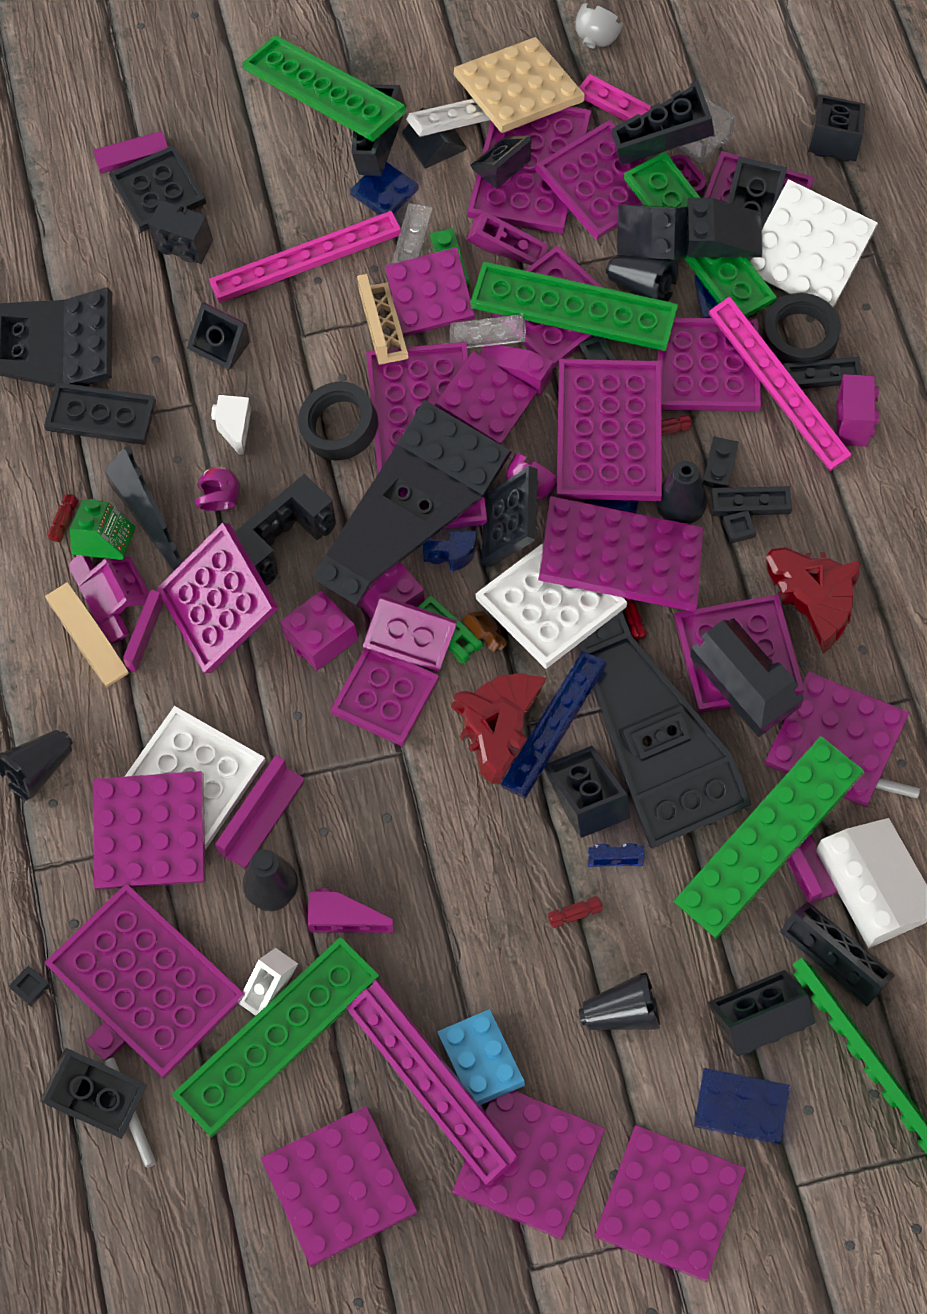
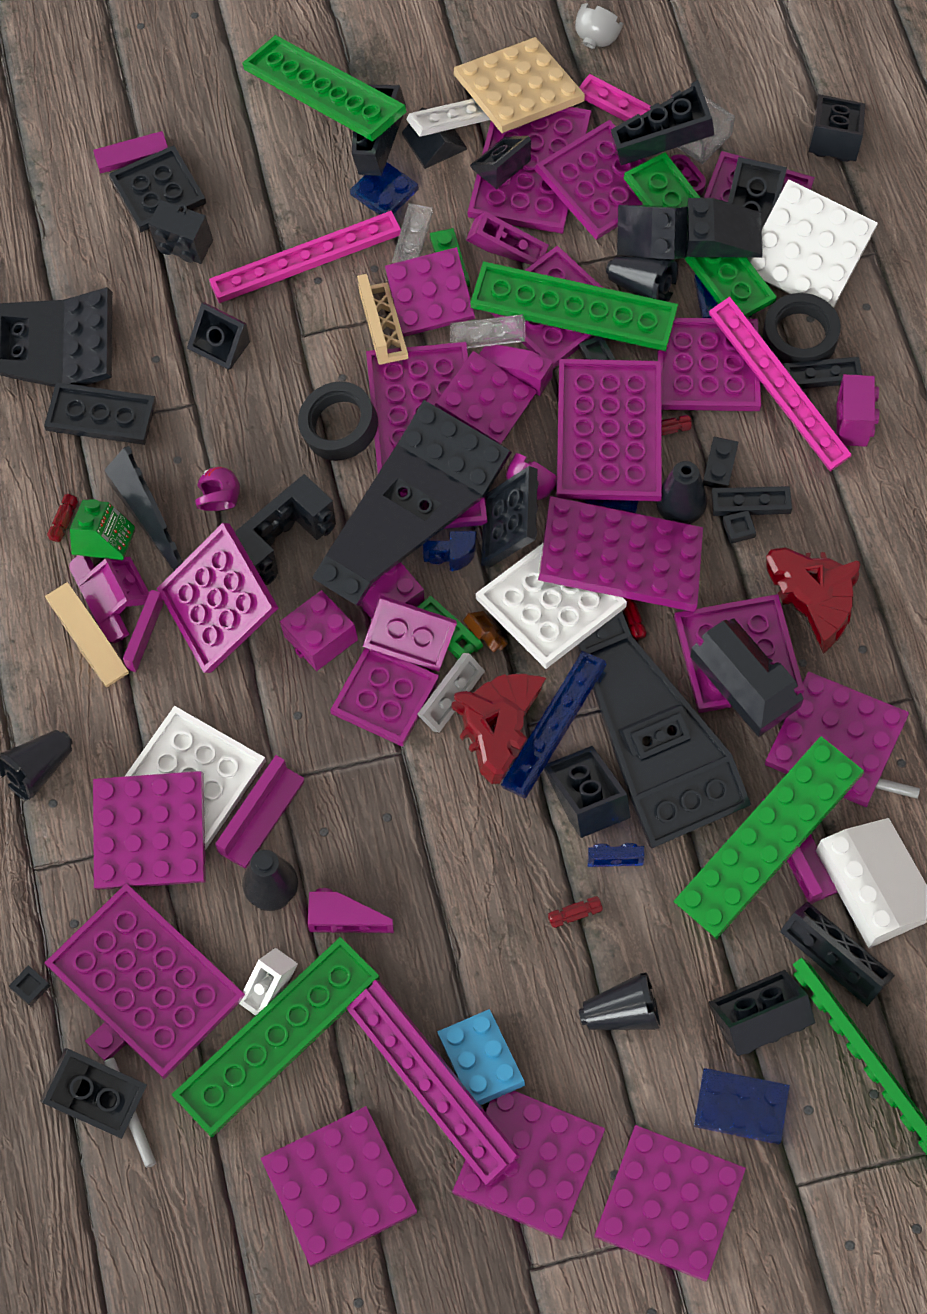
white slope [212,395,251,455] -> none
none -> light grey plate [417,653,485,732]

